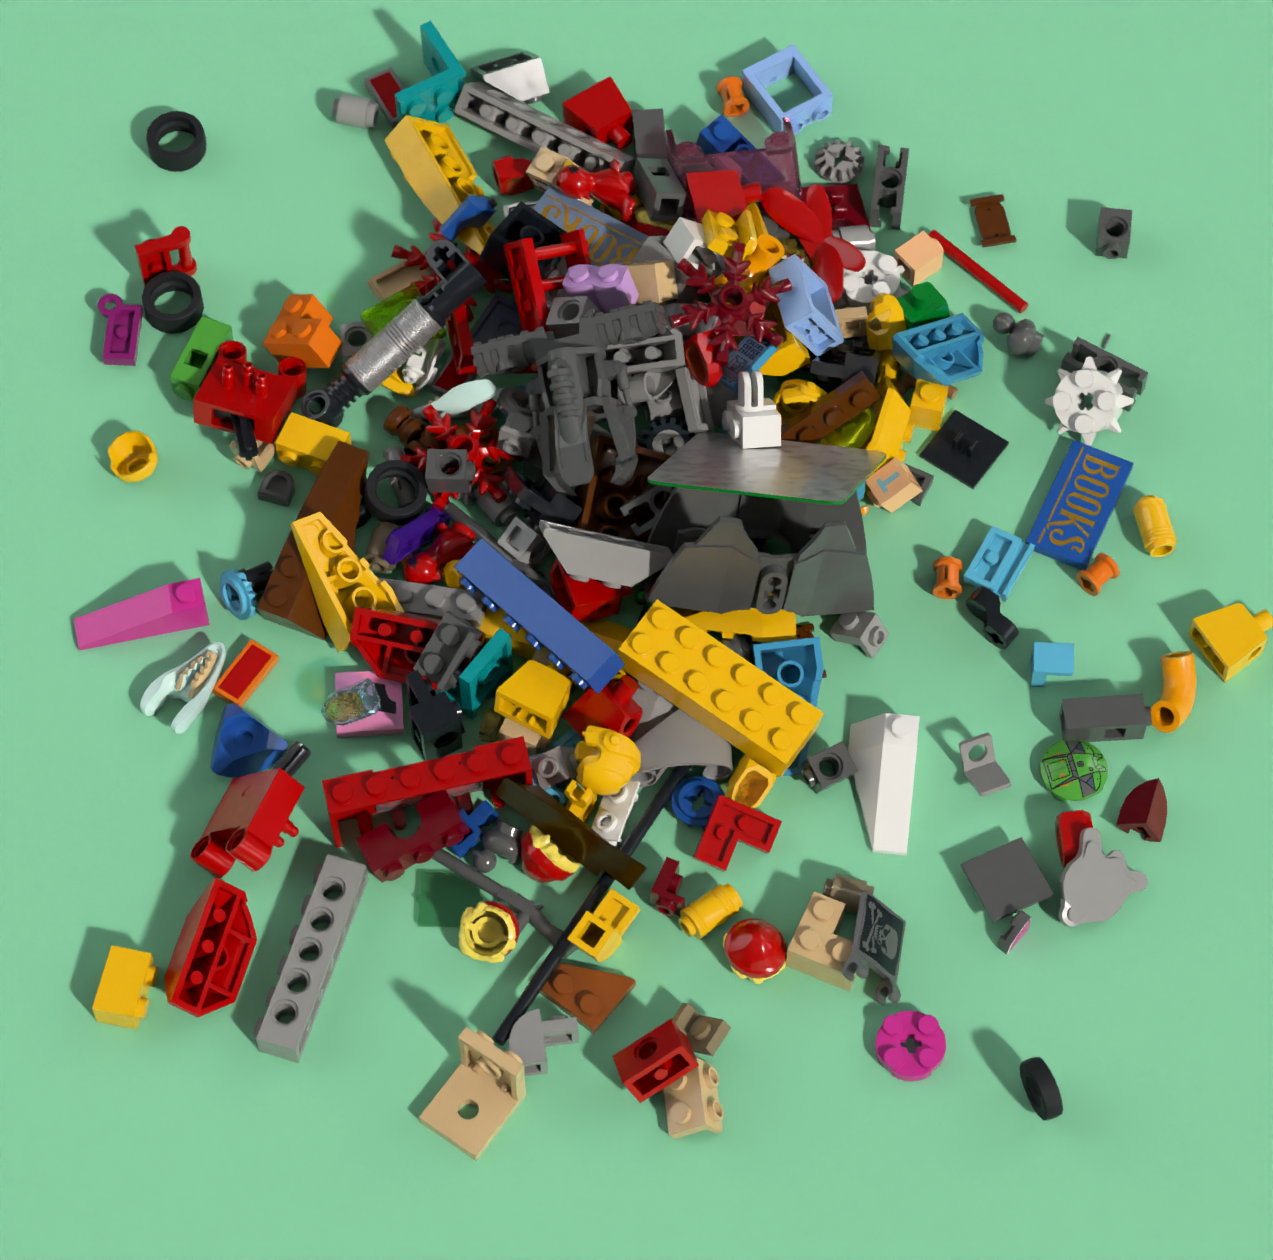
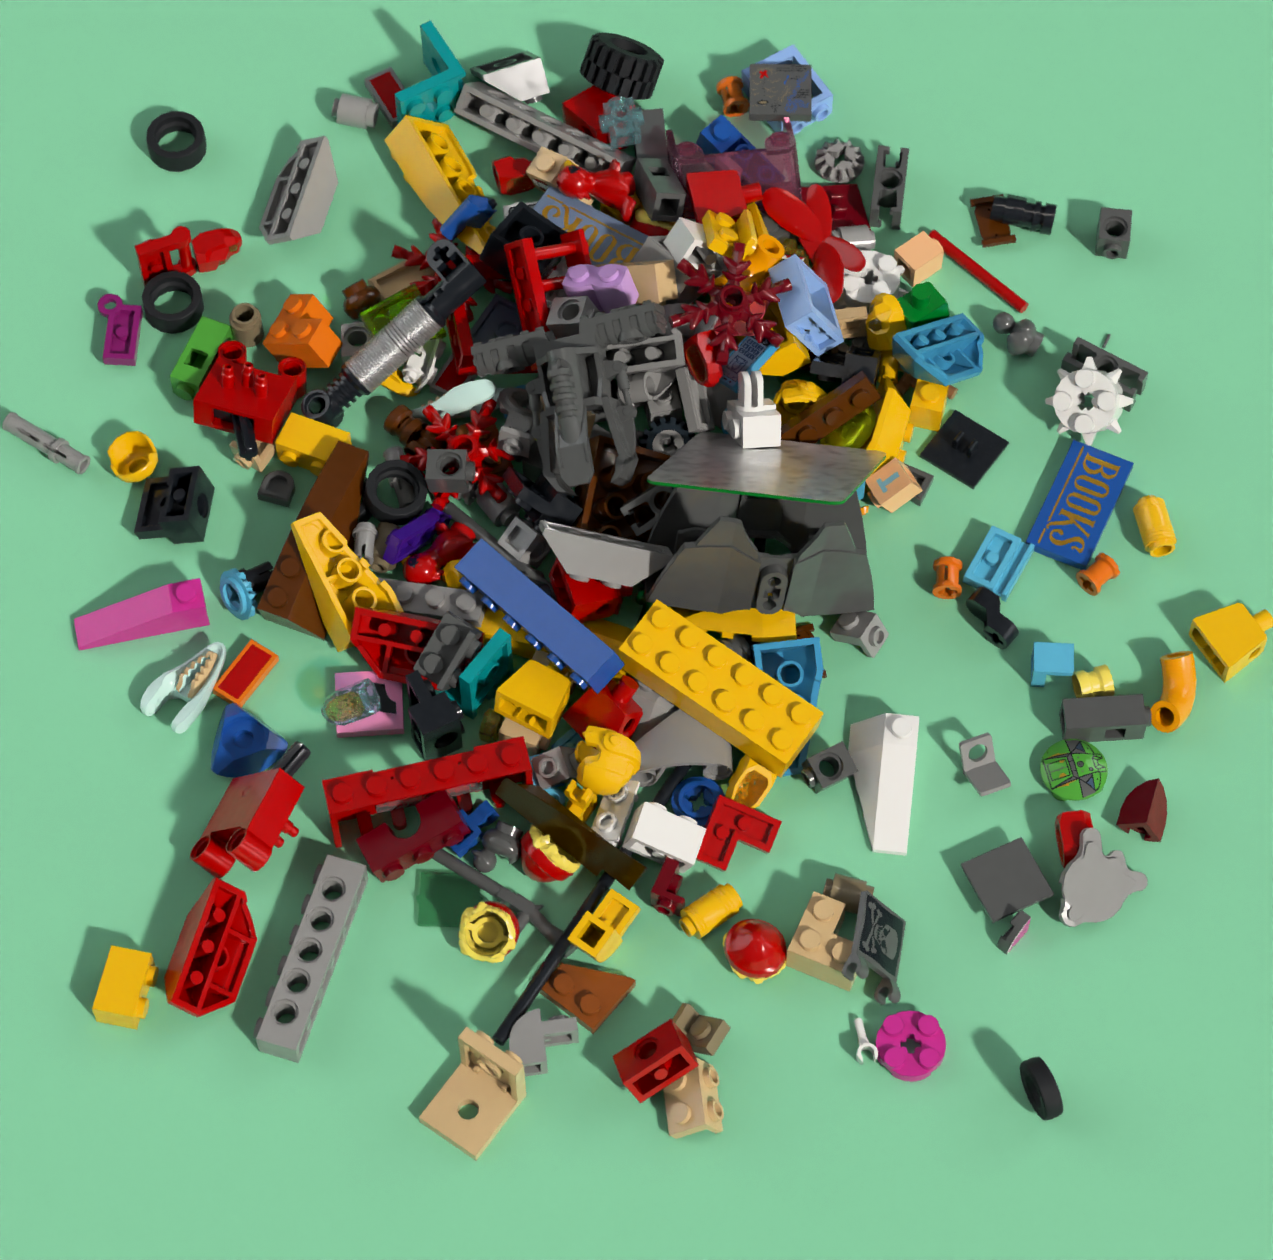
none -> light grey pin [2,412,91,475]
none -> black brick [134,466,215,544]
none -> red rock [191,228,242,273]
none -> dark tan brick [229,303,264,348]
none -> light grey wedge [259,136,338,245]
none -> reddish brown animal [342,279,391,326]
none -> light grey pin [352,522,379,565]
none -> black tyre [580,33,664,100]
none -> clear light blue brick [598,96,645,149]
none -> white brick [622,801,706,874]
none -> dark grey tile [749,64,811,121]
none -> white hand [854,1018,878,1065]
none -> black axle [990,194,1057,235]
none -> light yellow wheel [1072,664,1115,698]

